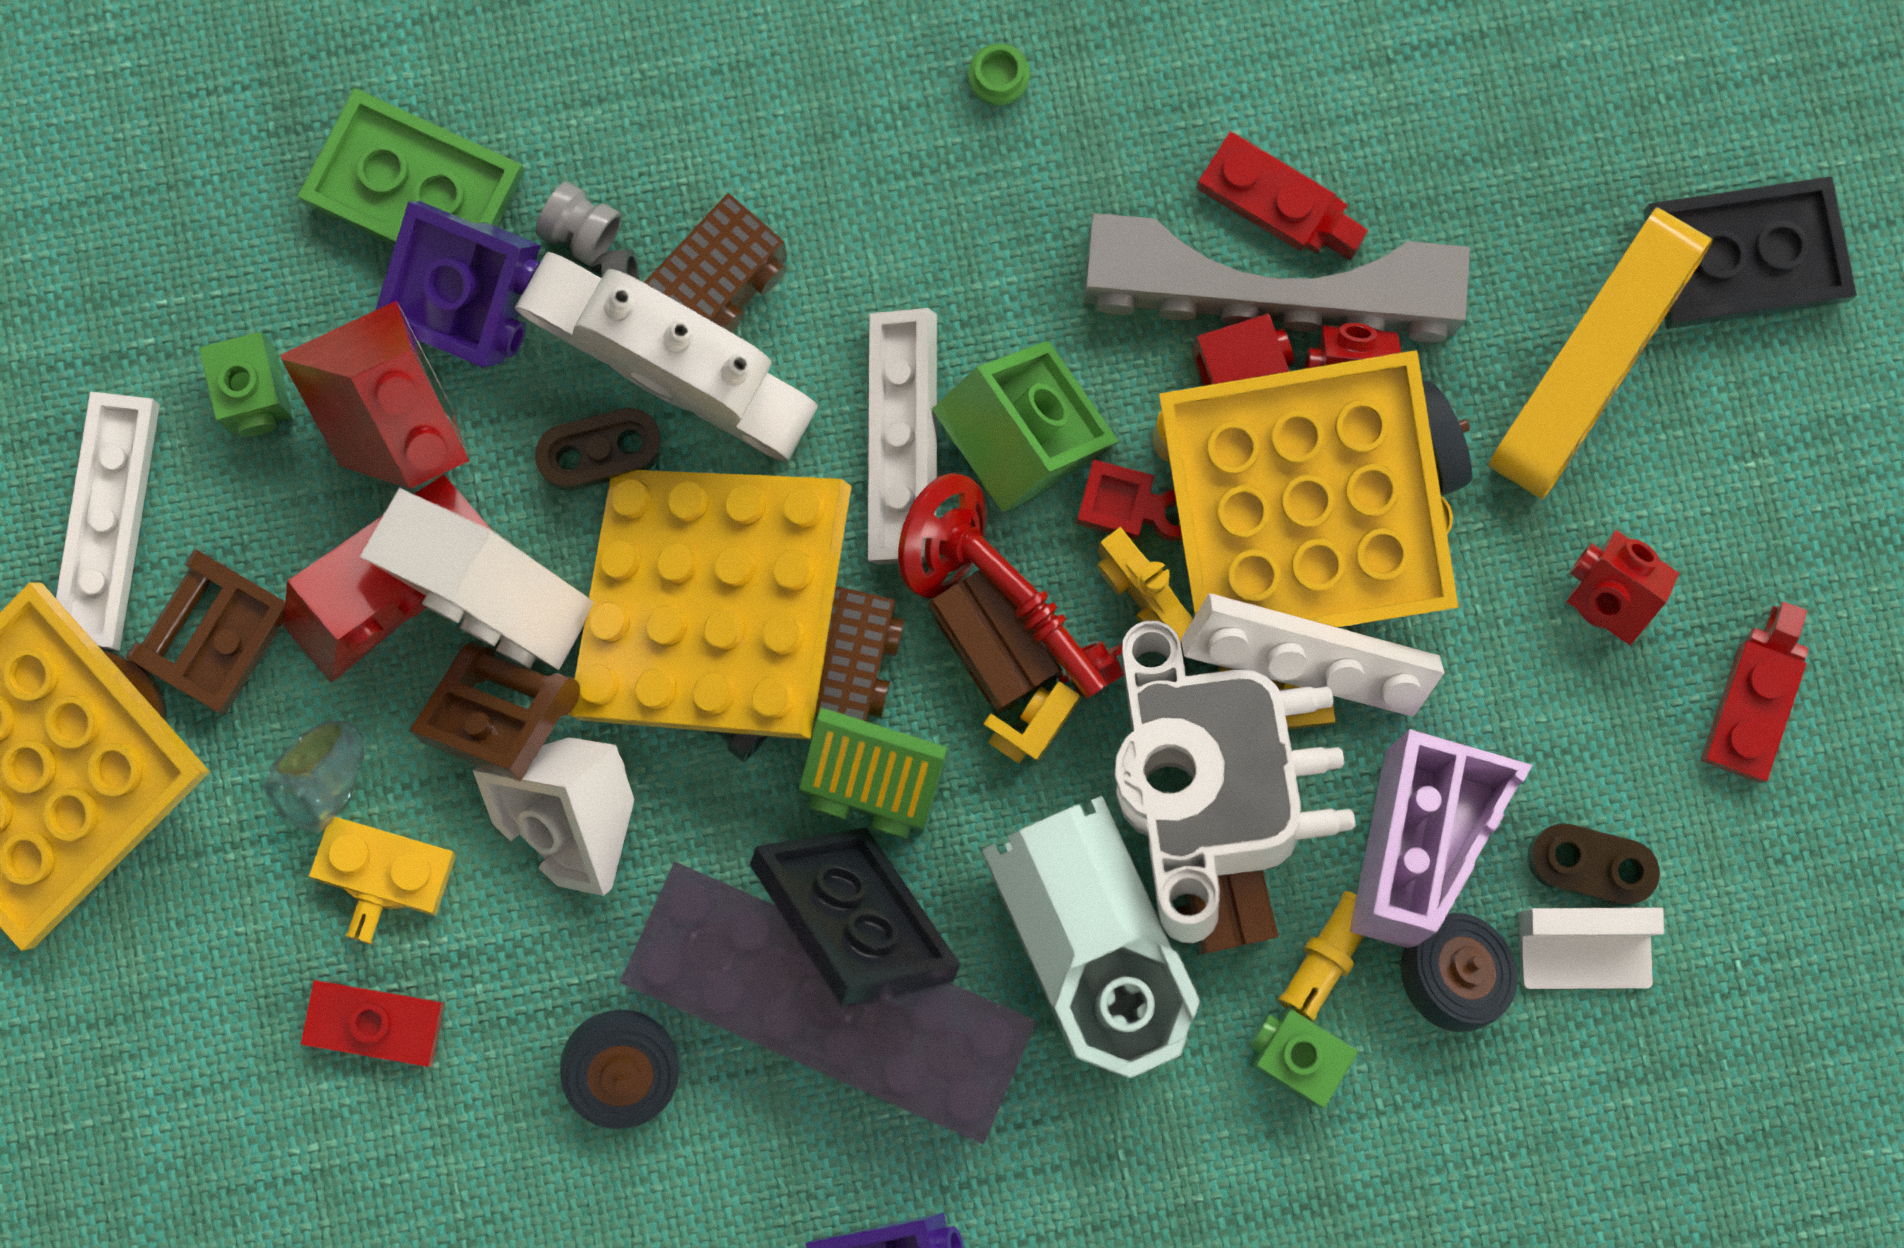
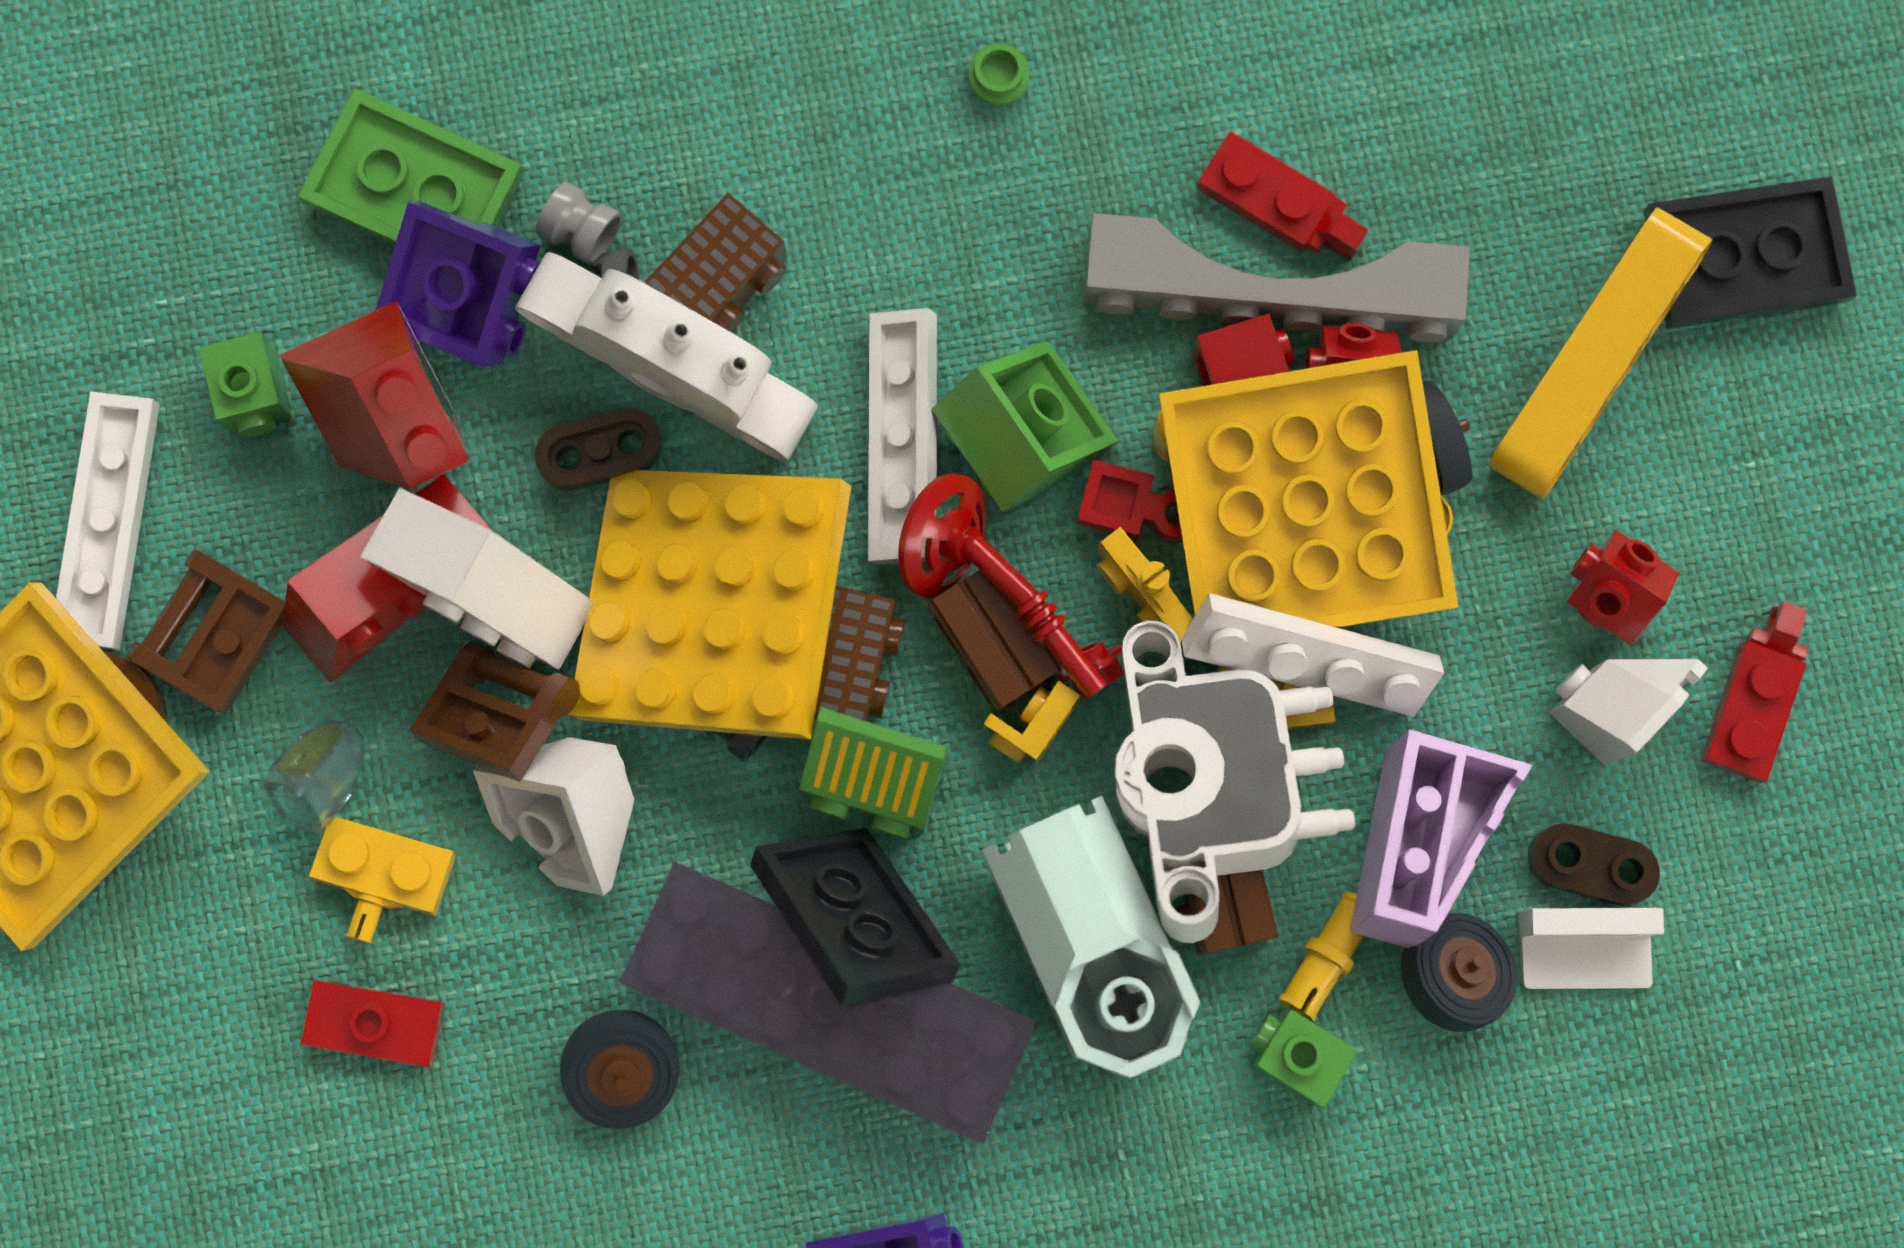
none -> white slope [1549,659,1708,766]

